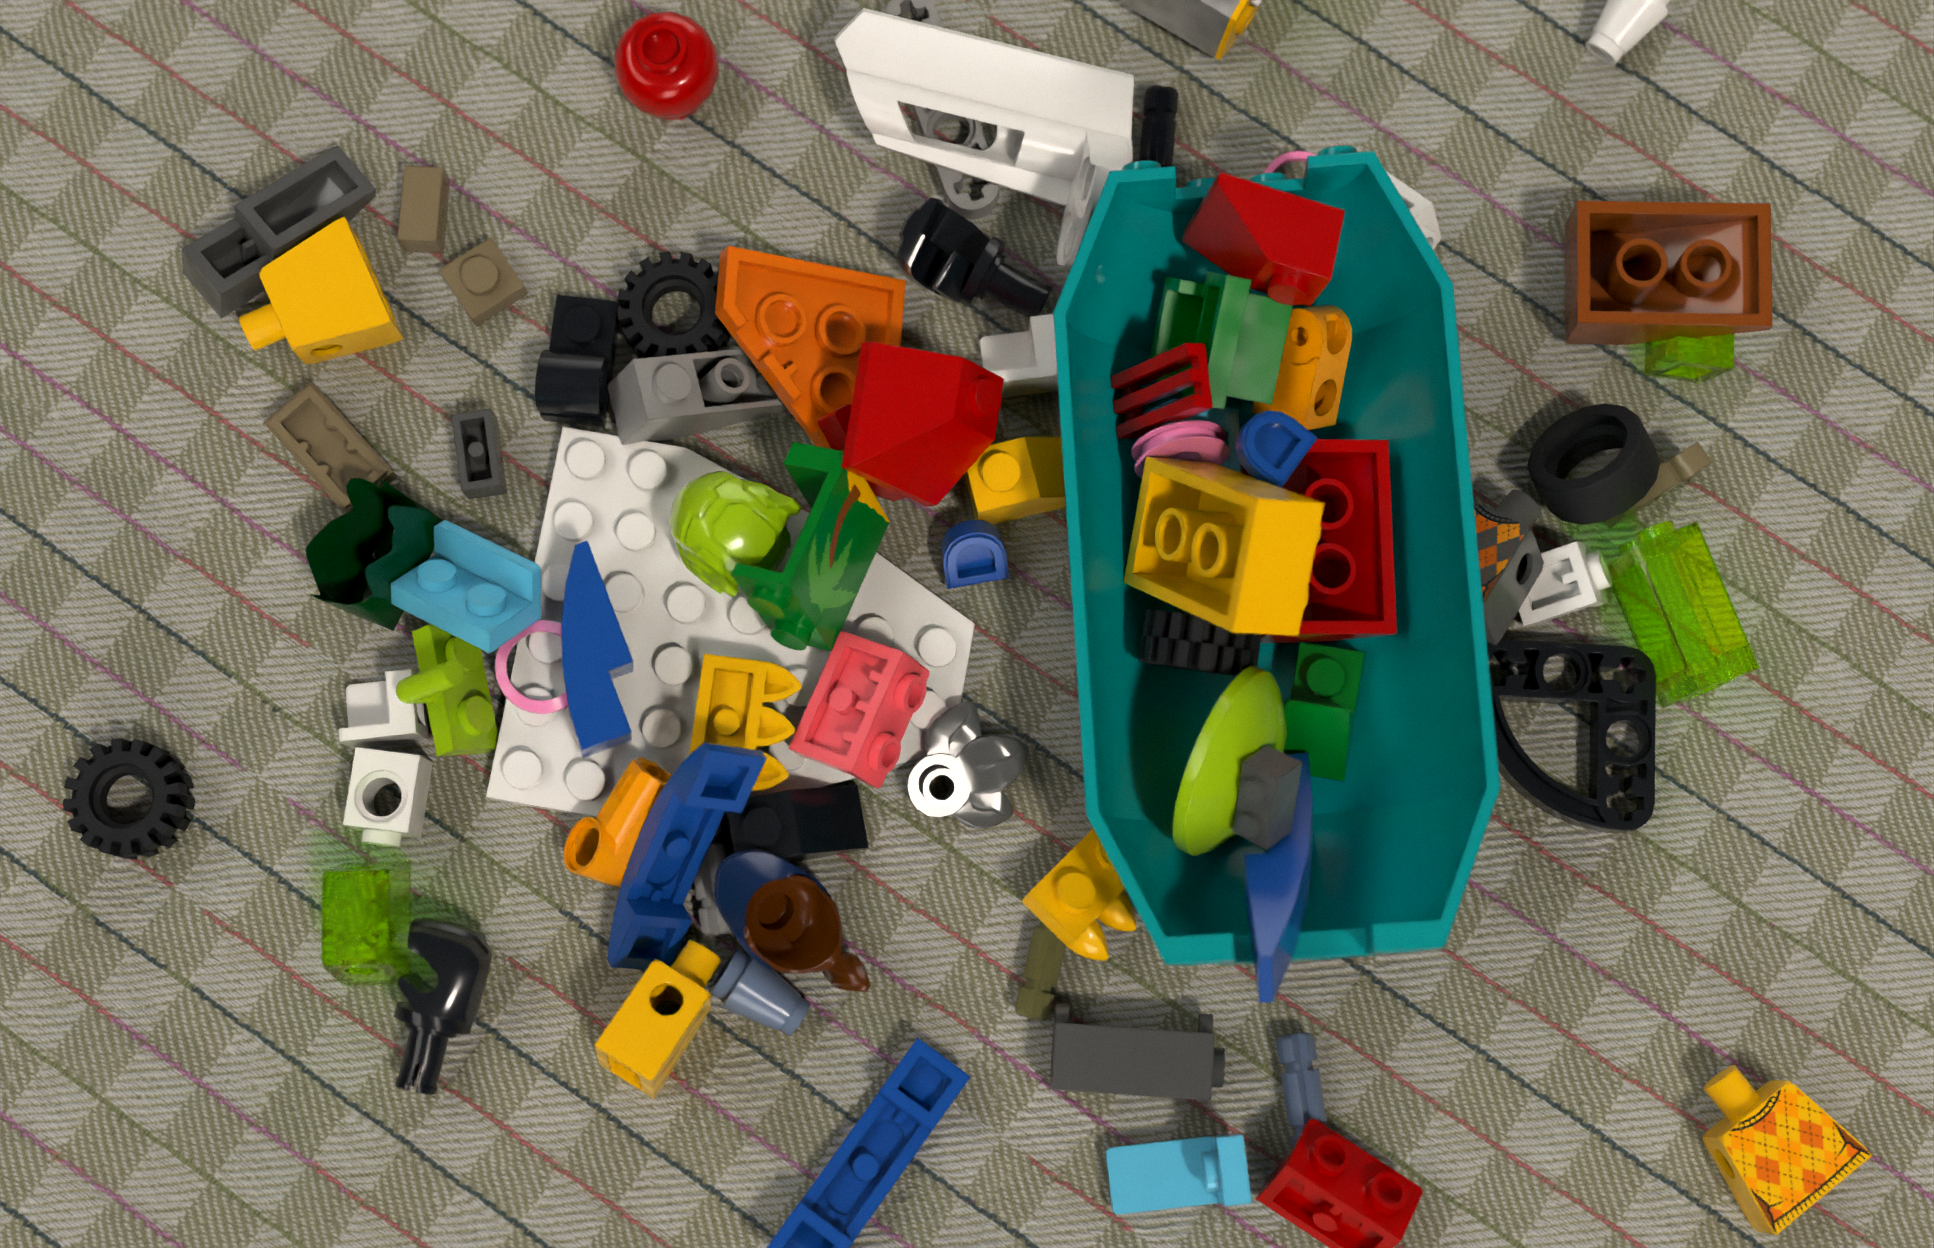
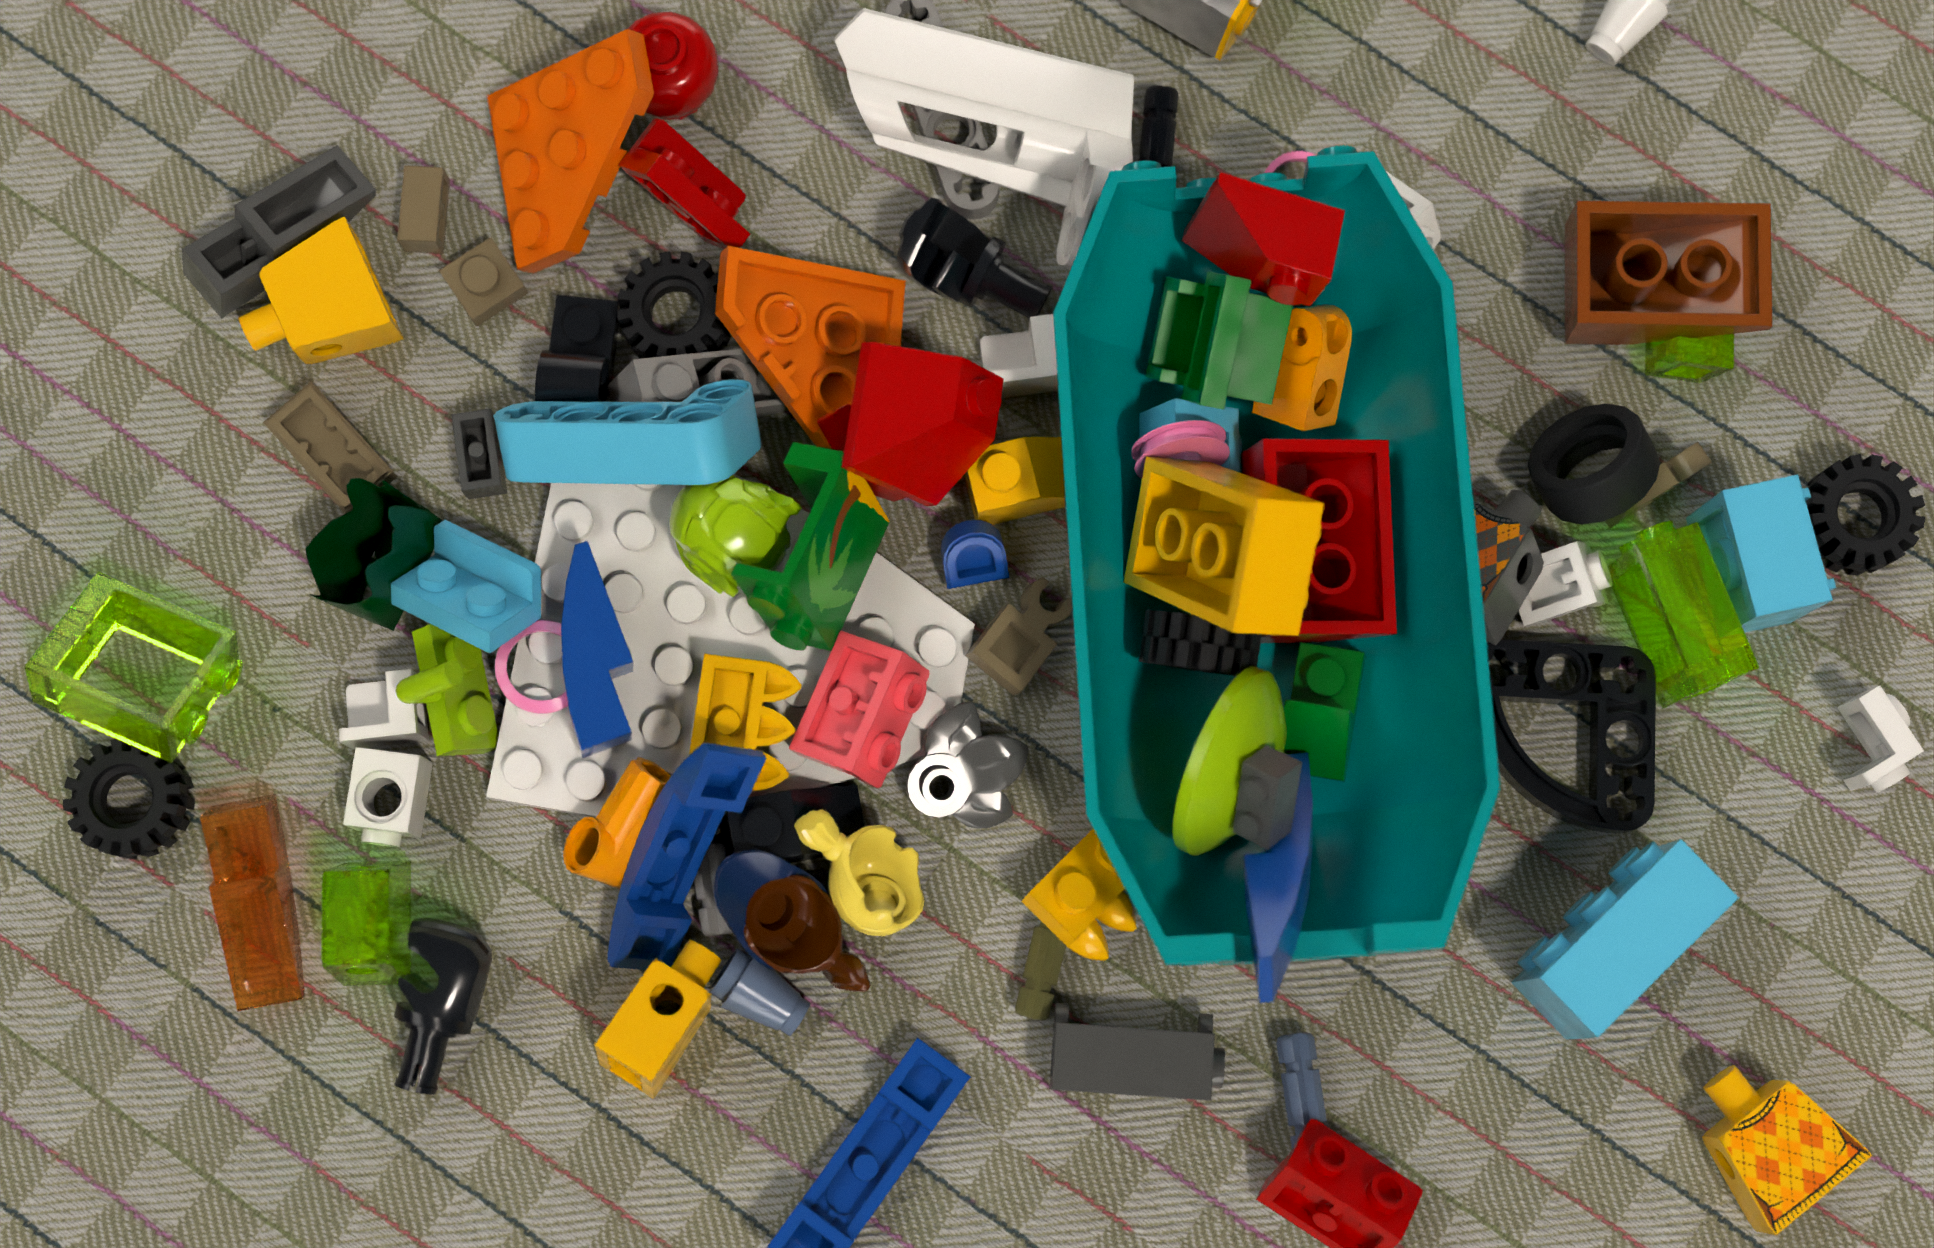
medium azure bracket [1105,1133,1252,1215] -> none
red tile [1110,343,1213,439] -> none
blue tile [1235,411,1318,488] -> none
none -> clear neon green window [24,571,243,763]
none -> clear orange slope [200,794,305,1011]
none -> orange plate [487,29,654,274]
none -> medium azure beam [493,379,762,485]
none -> red bracket [618,118,750,249]
none -> light yellow hair [794,809,924,936]
none -> dark tan plate [965,577,1073,696]
none -> medium azure brick [1511,839,1739,1040]
none -> medium azure container [1686,474,1836,638]
none -> black tyre [1806,454,1925,575]
none -> white bracket [1837,685,1924,793]

